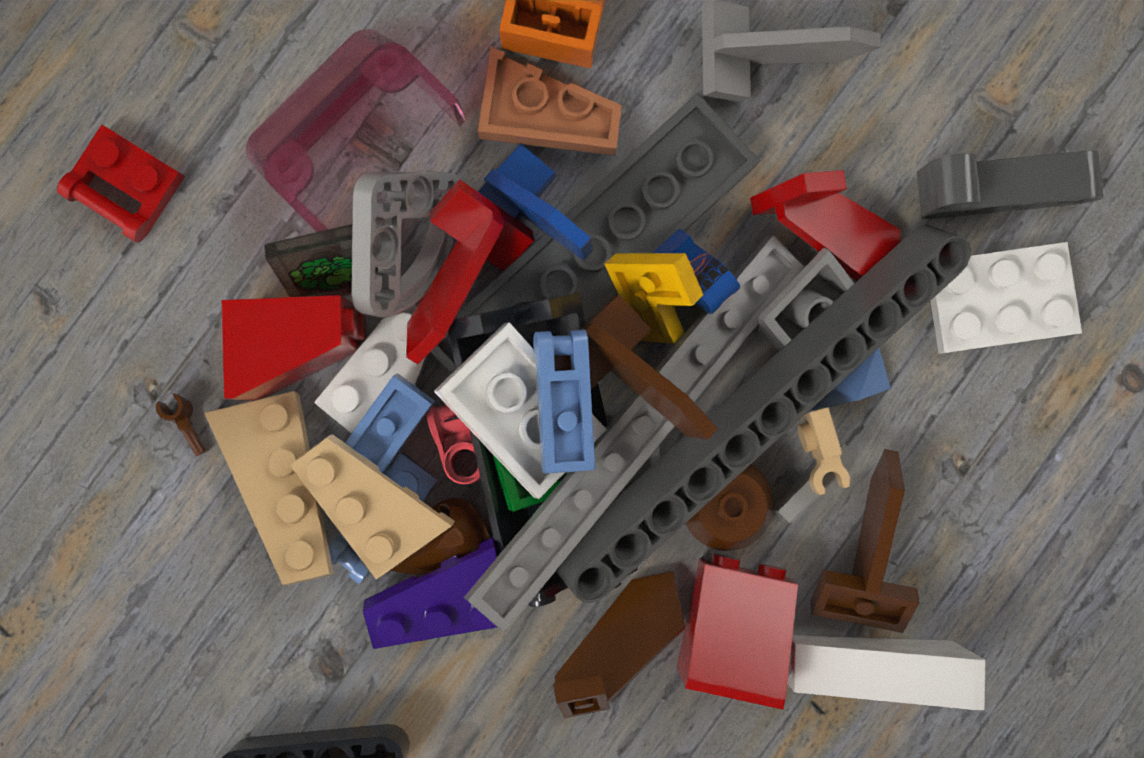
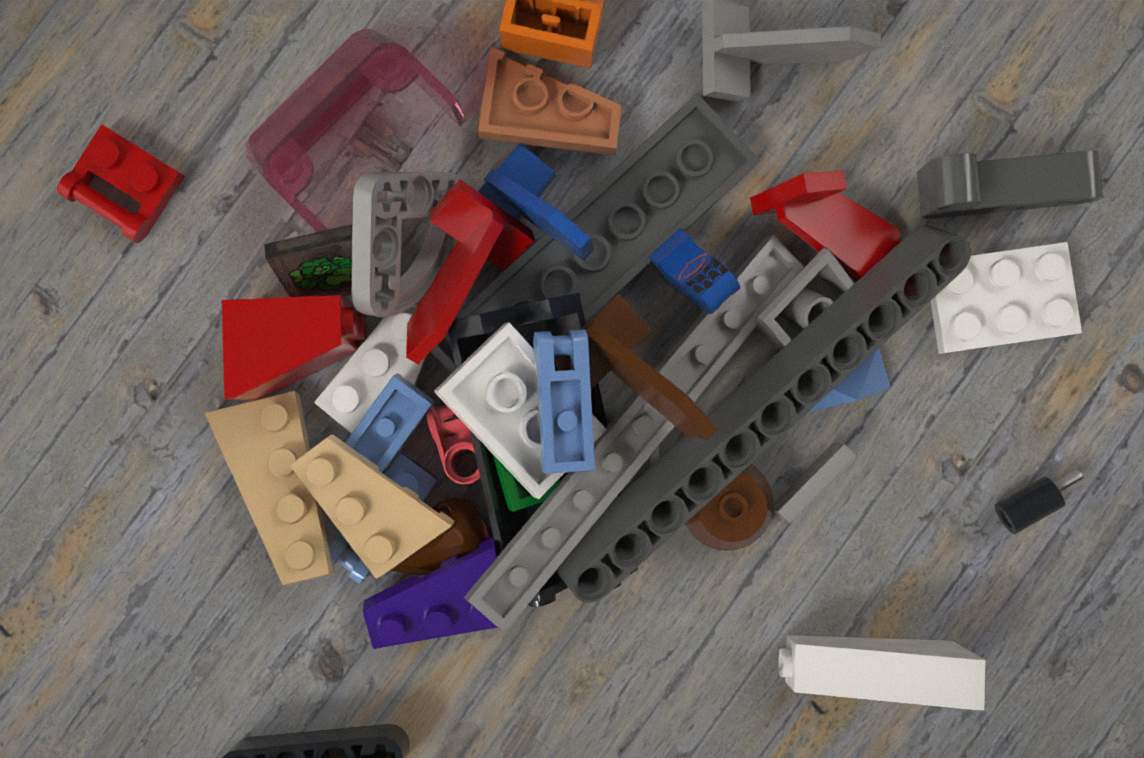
reddish brown hand [156,393,207,457] -> none
reddish brown piece [553,571,685,718] -> none
yellow plate [604,253,703,344] -> none
slope [677,554,798,710] -> none
tan plate [797,407,850,495] -> none
reddish brown piece [810,449,920,633] -> none
none -> black piece [995,470,1085,534]

